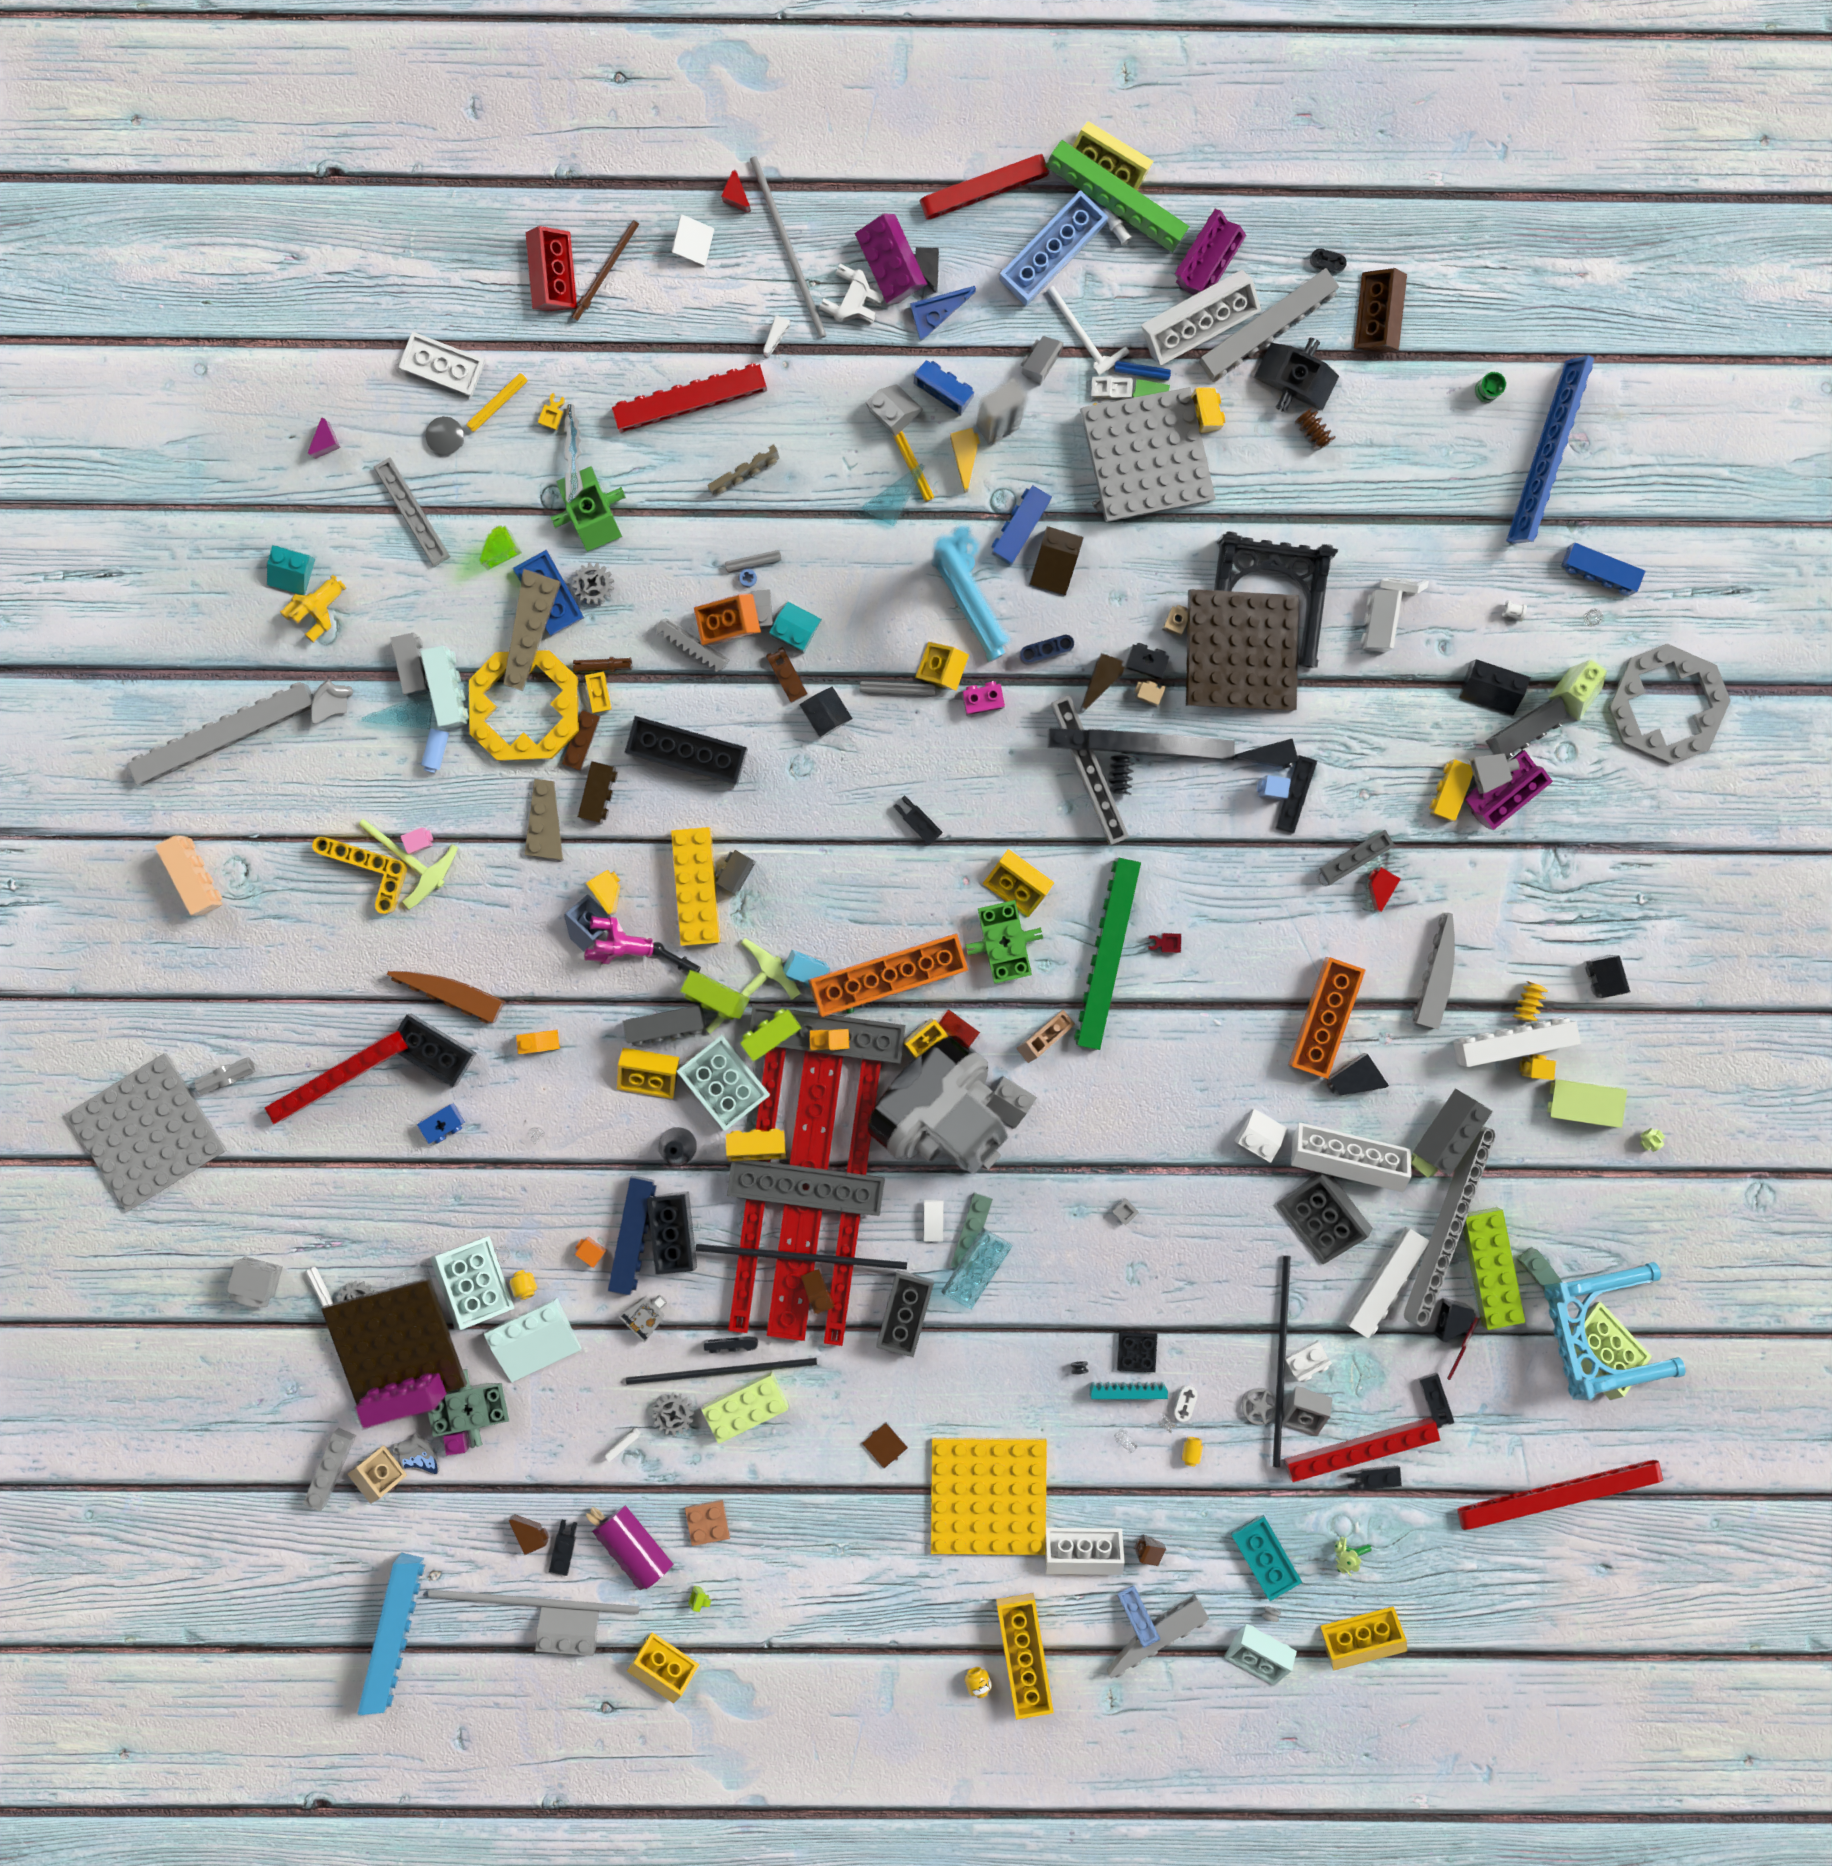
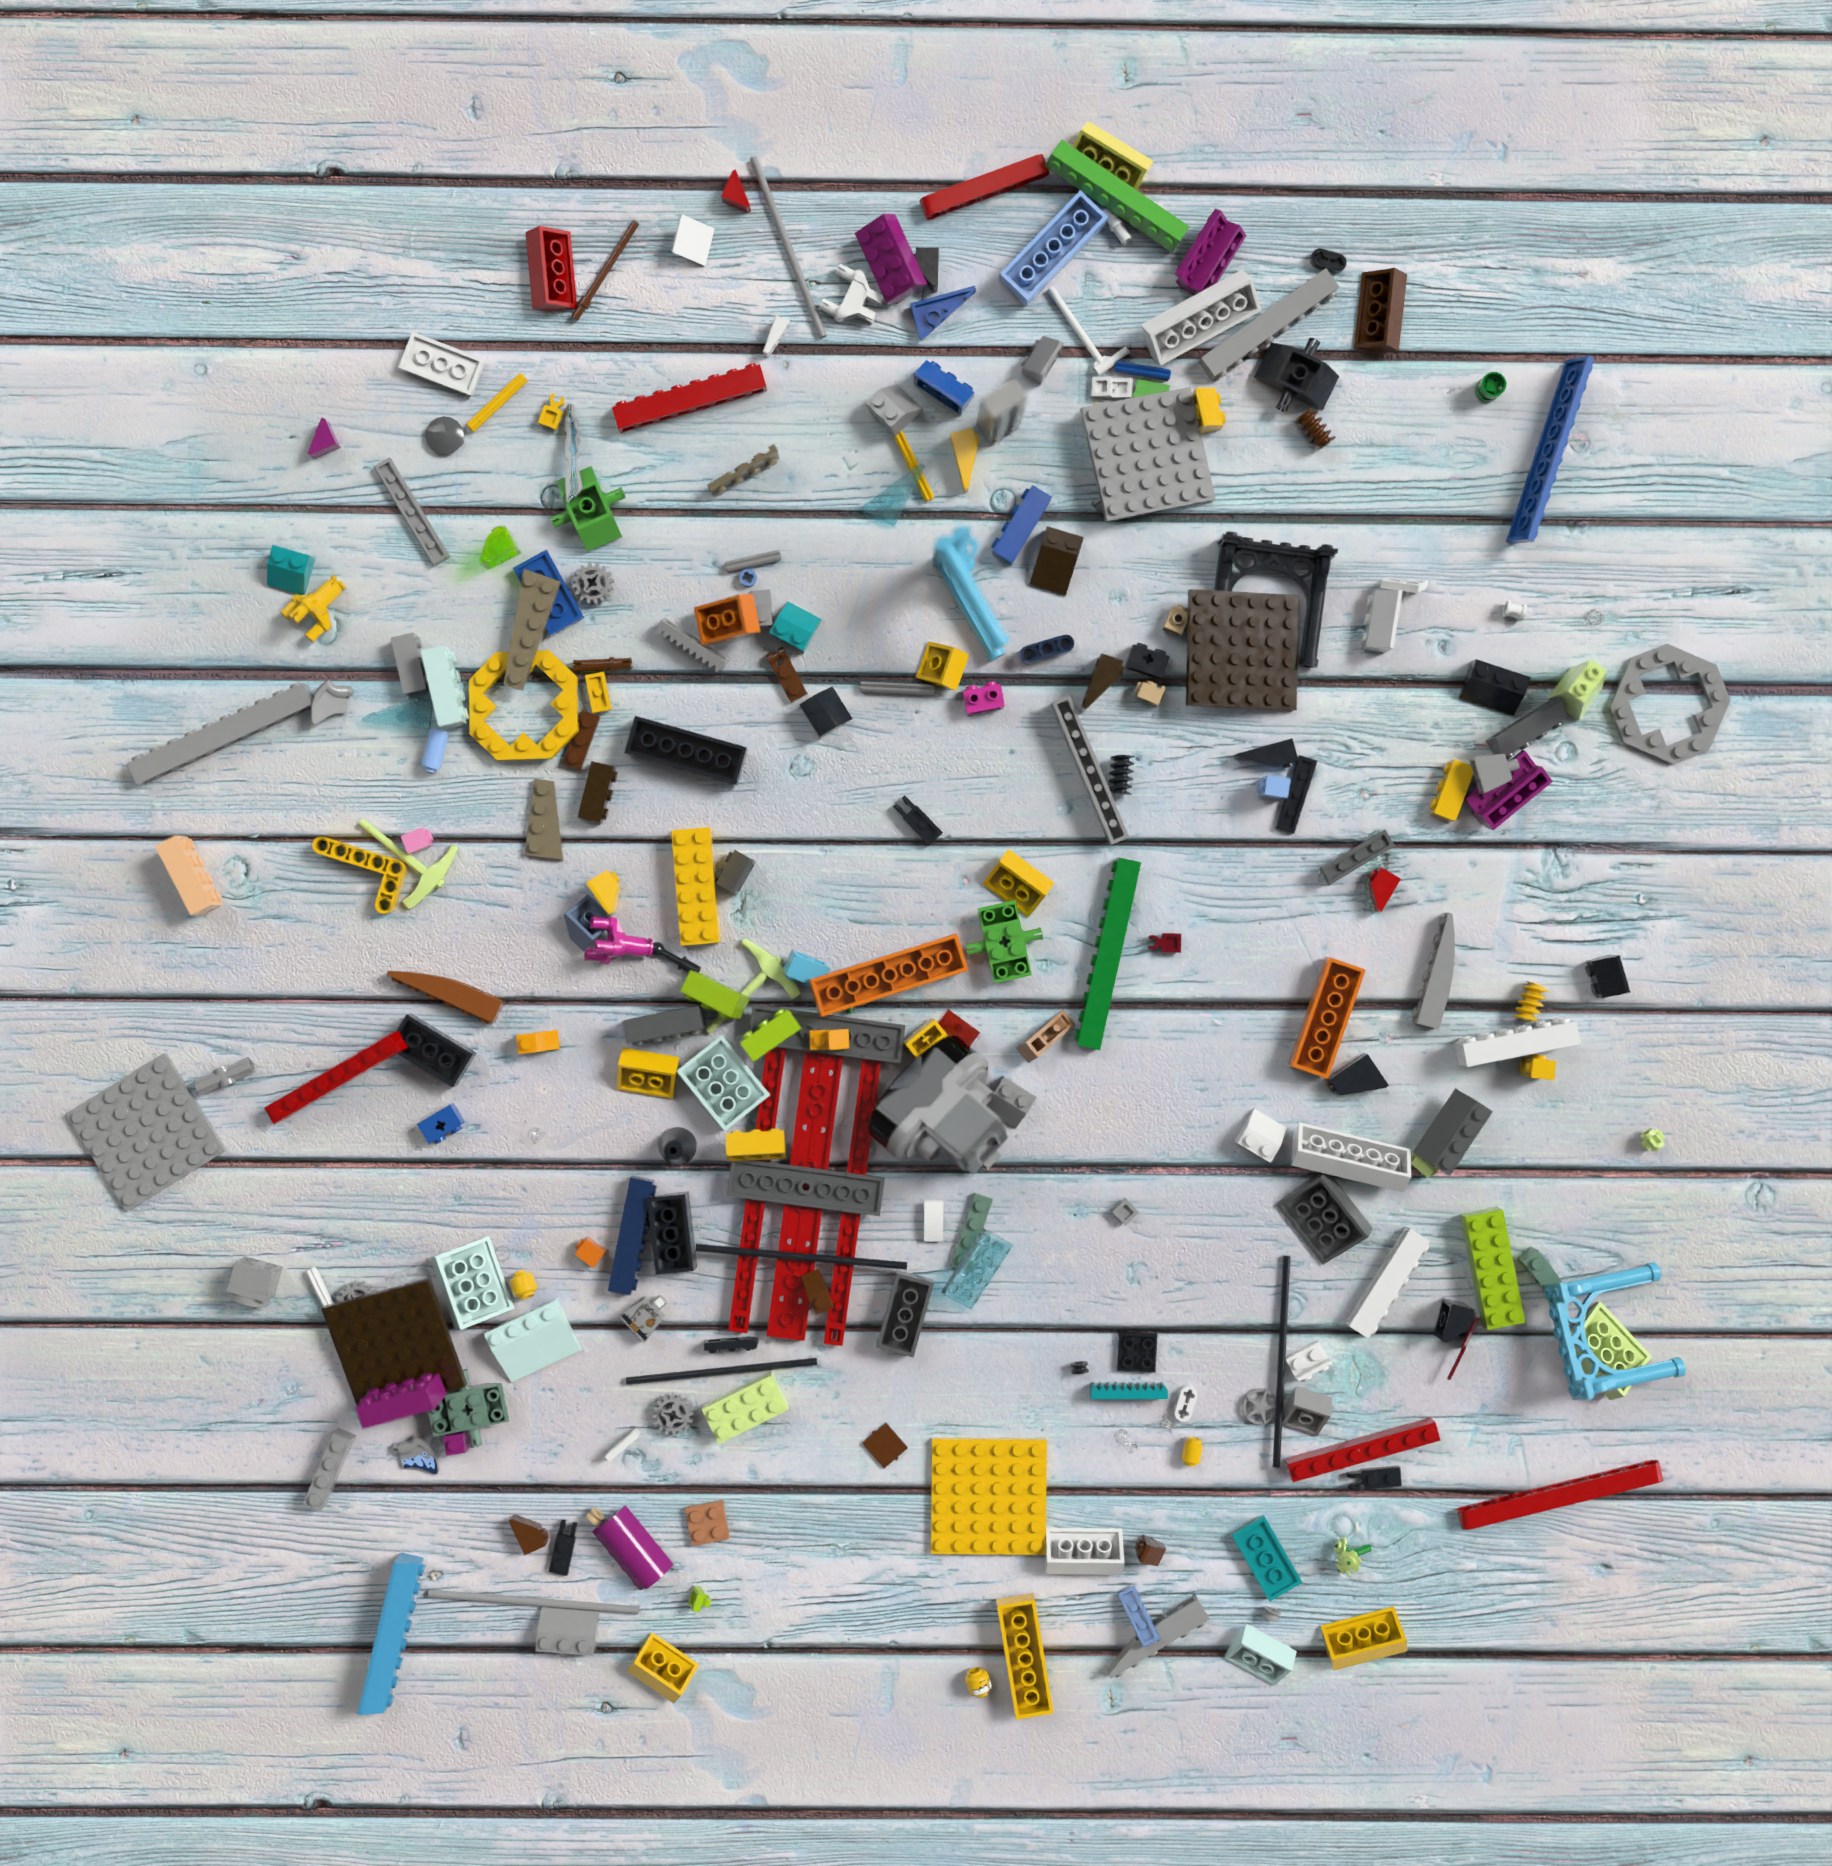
tan slope [347,1445,407,1504] -> none
black slope [1047,728,1235,760] -> none
light grey beam [1404,1126,1496,1326] -> none
black plate [1419,1372,1455,1429] -> none
yellowish green slope [1547,1079,1627,1128] -> none
blue brick [1561,543,1646,596] -> none

